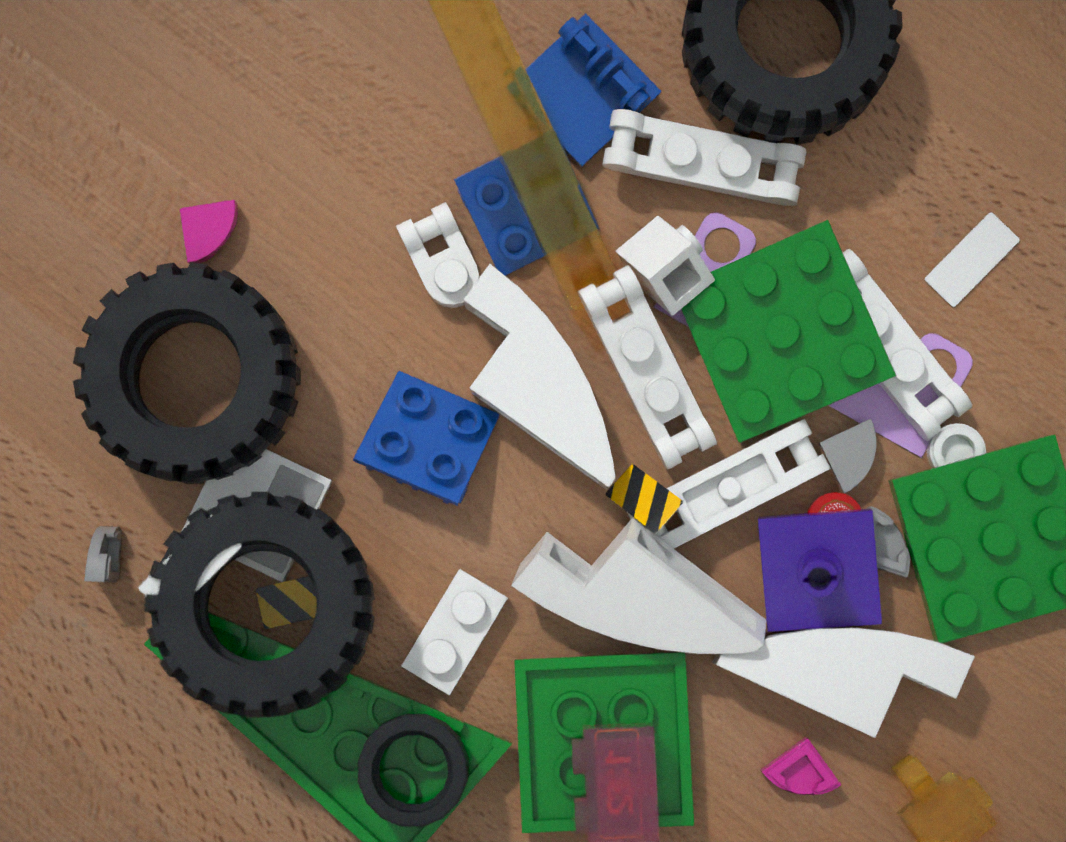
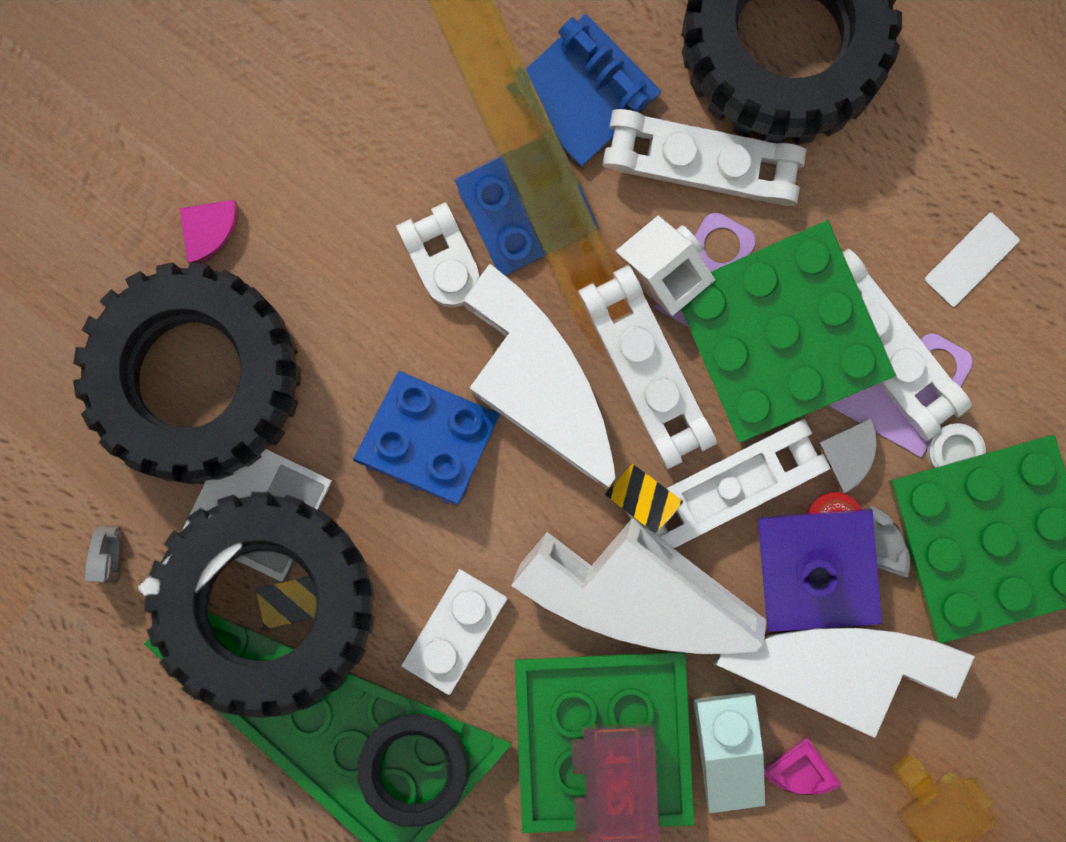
none -> light aqua slope [692,692,765,813]

